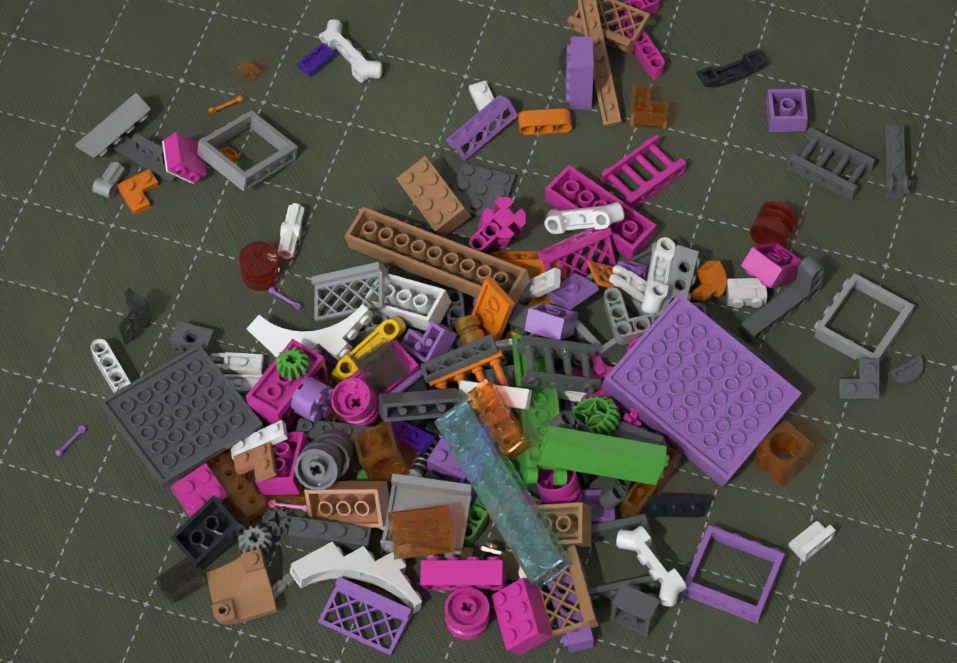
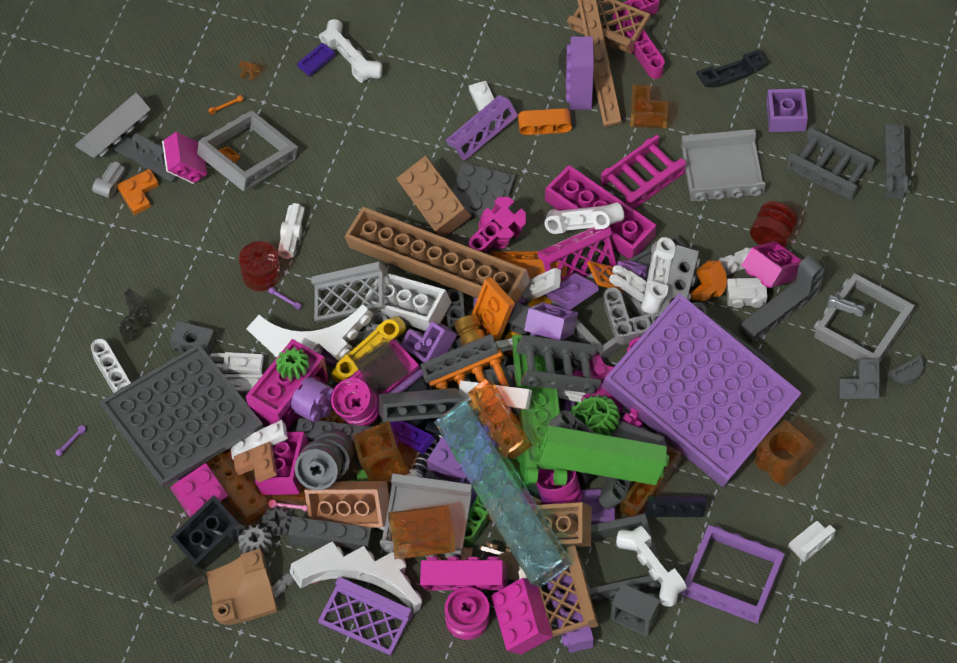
none -> light grey panel [681,129,765,201]
none -> white hinge [719,247,751,276]
none -> axle [828,295,865,317]

